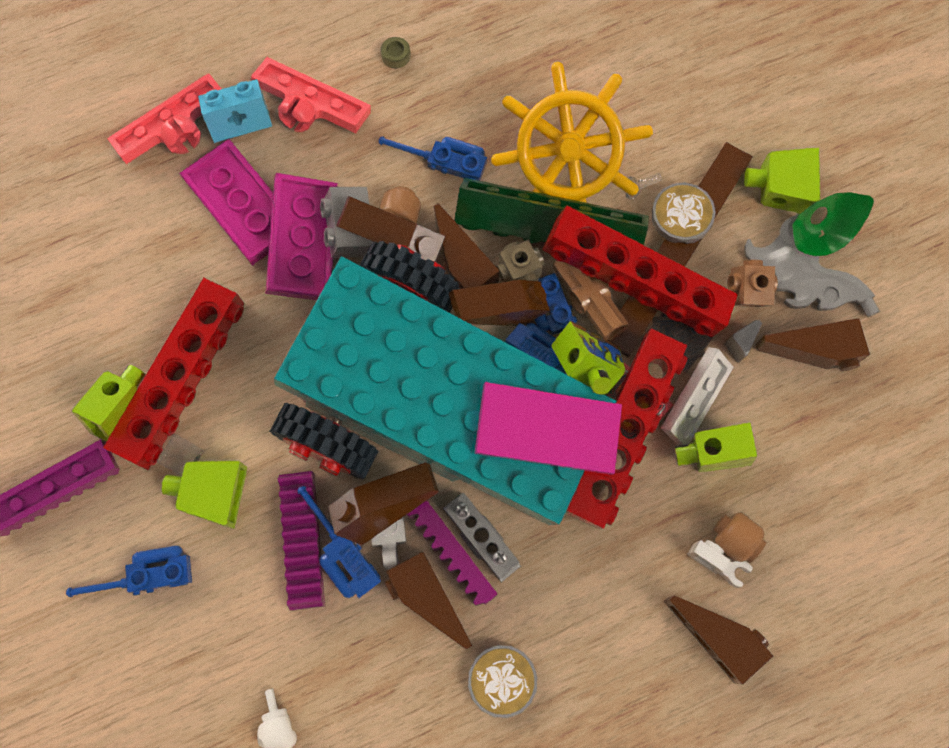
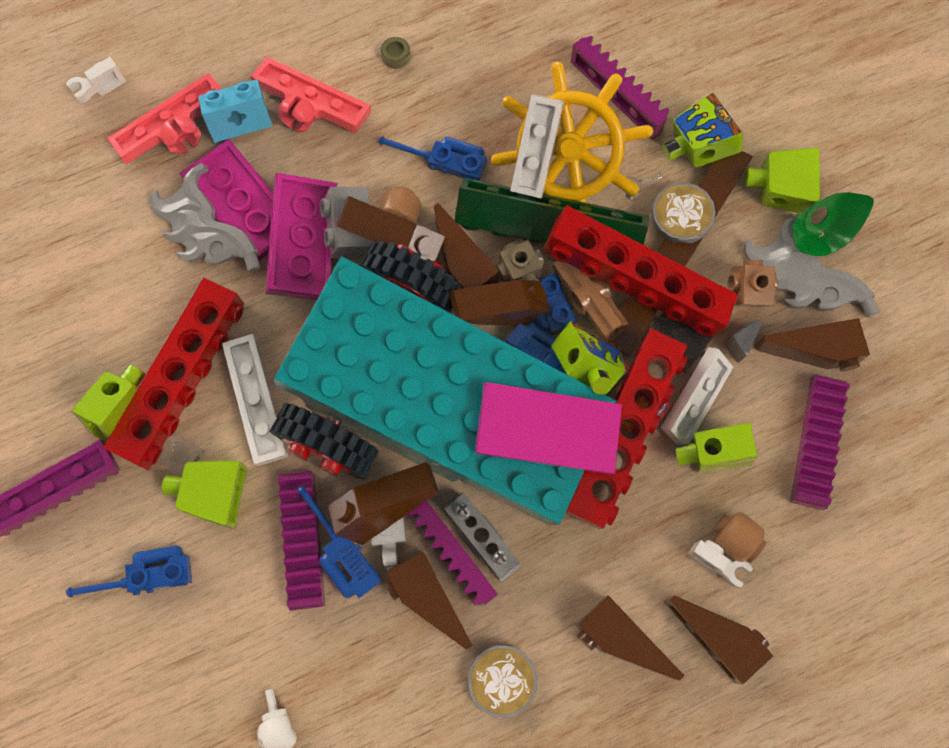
none -> white plate [66,57,127,103]
none -> light grey piece [150,163,261,272]
none -> white plate [222,334,288,467]
none -> white plate [510,94,564,198]
none -> magenta gear [570,36,669,141]
none -> reddish brown slope [576,595,684,681]
none -> torso [662,92,743,167]
none -> magenta gear [790,374,850,510]

